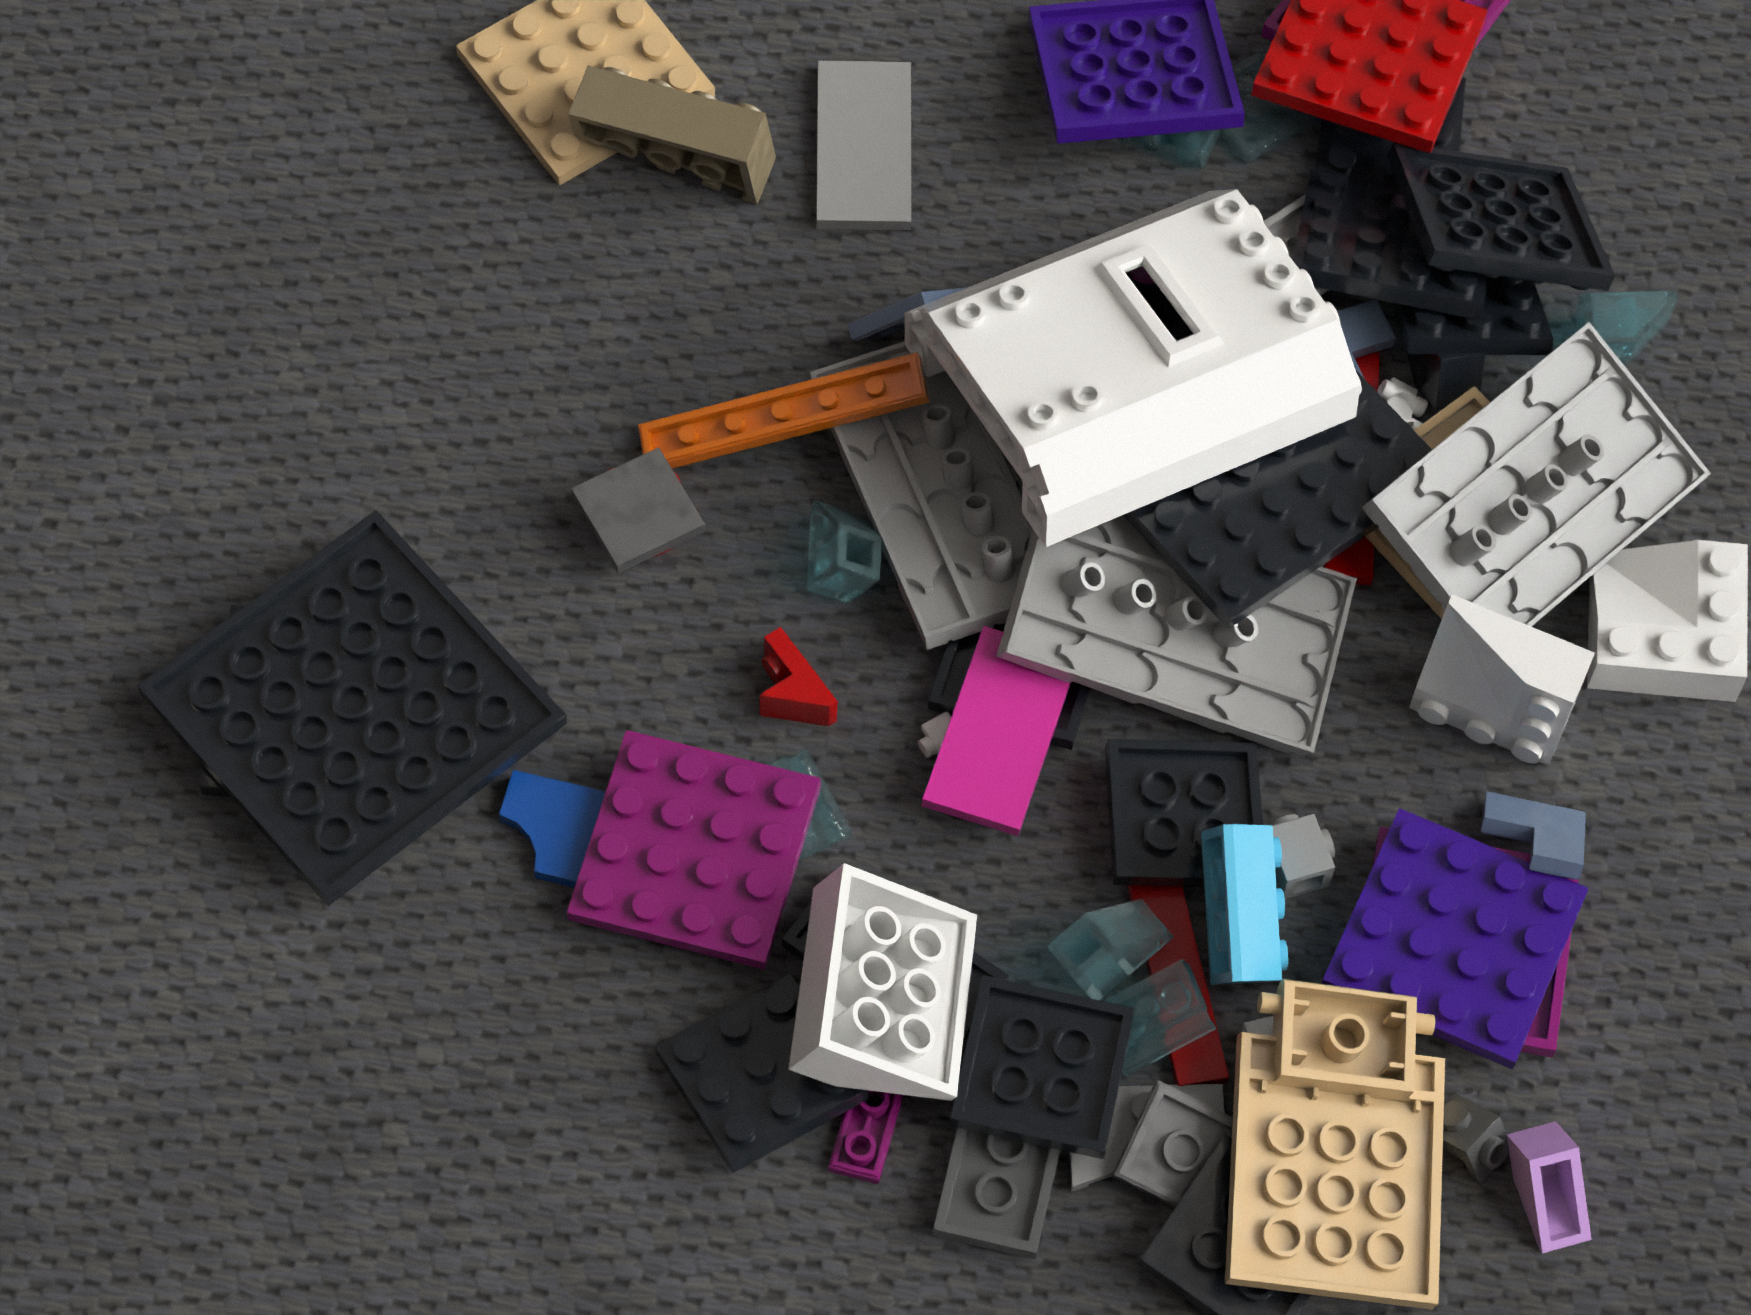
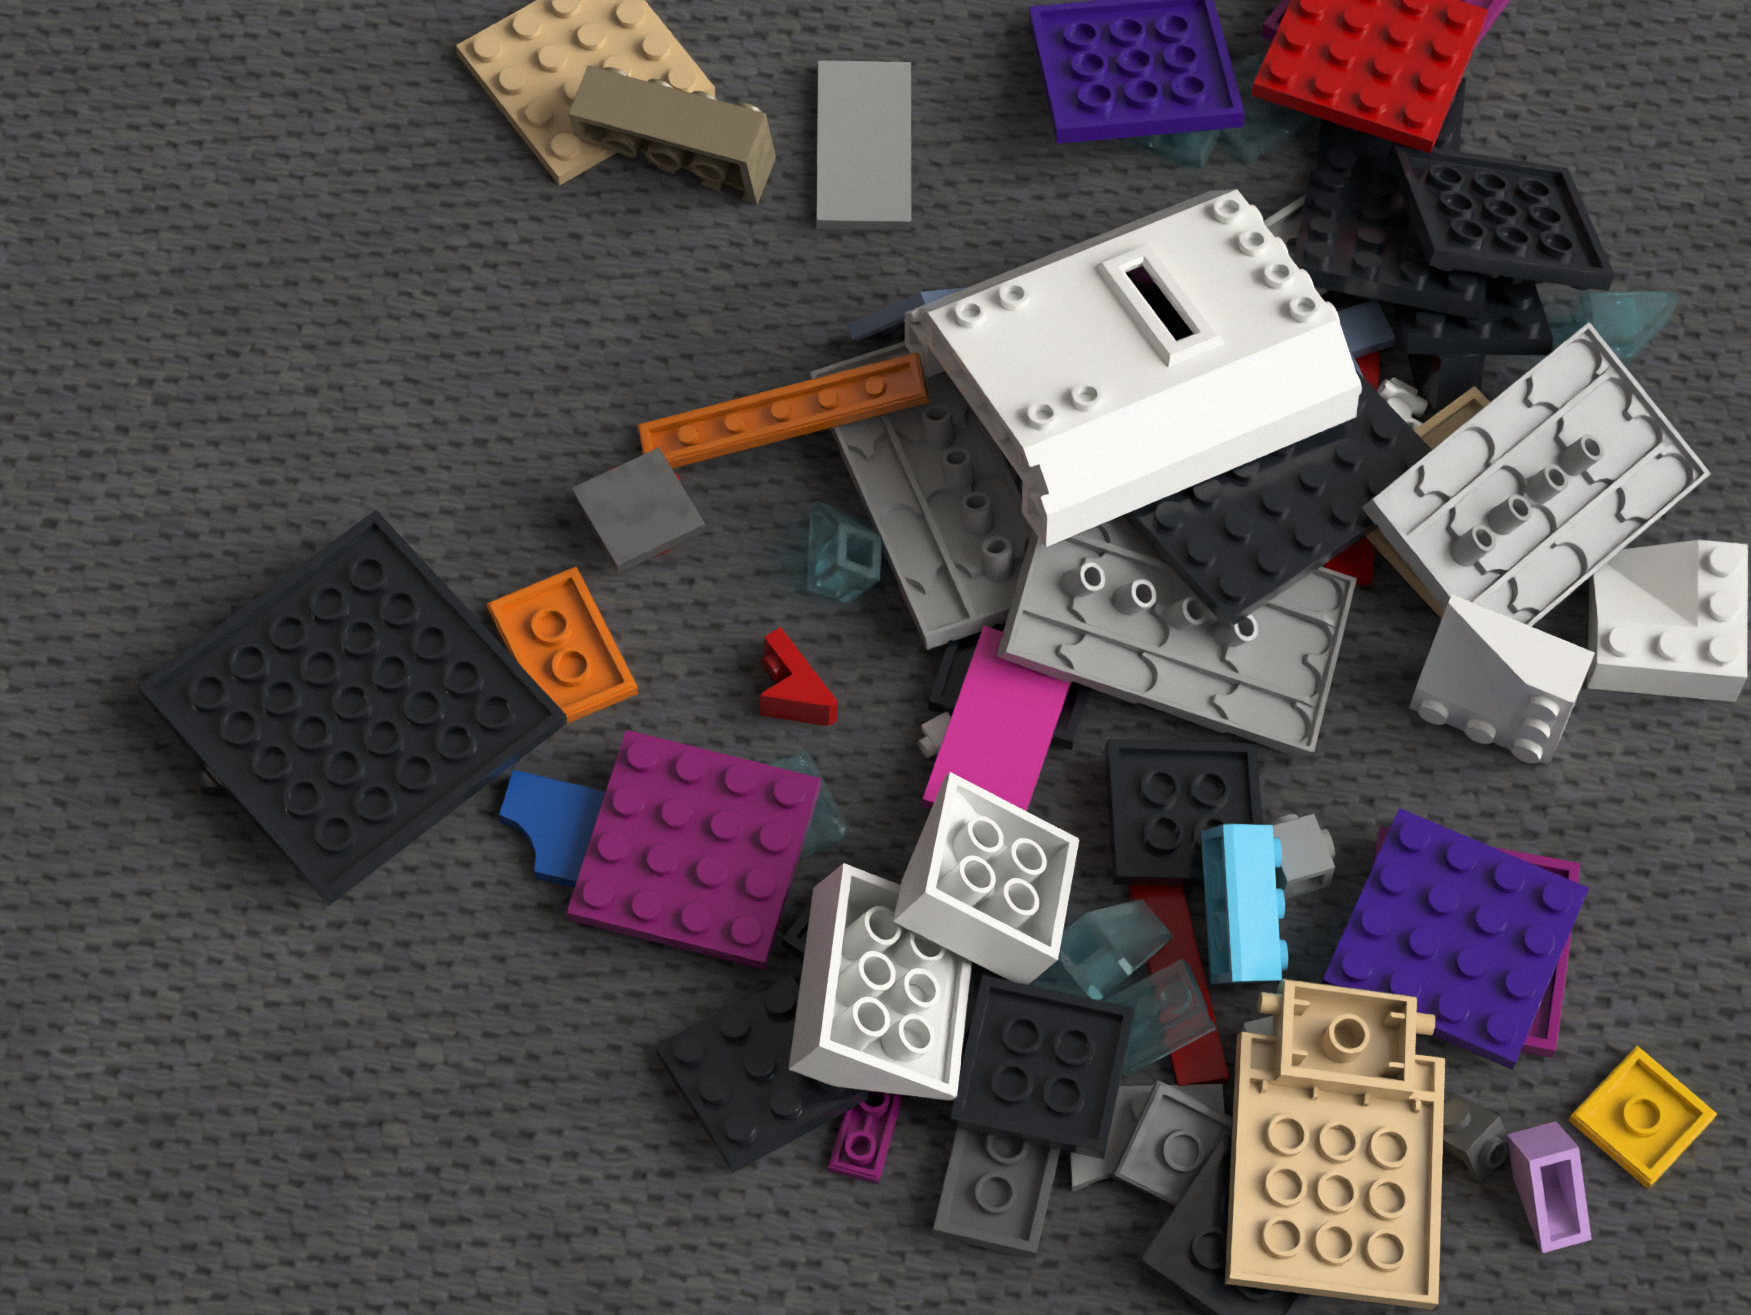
sand blue tile [1481,791,1586,880] -> none
none -> orange tile [486,566,638,724]
none -> white slope [893,772,1079,985]
none -> yellow tile [1568,1046,1717,1190]

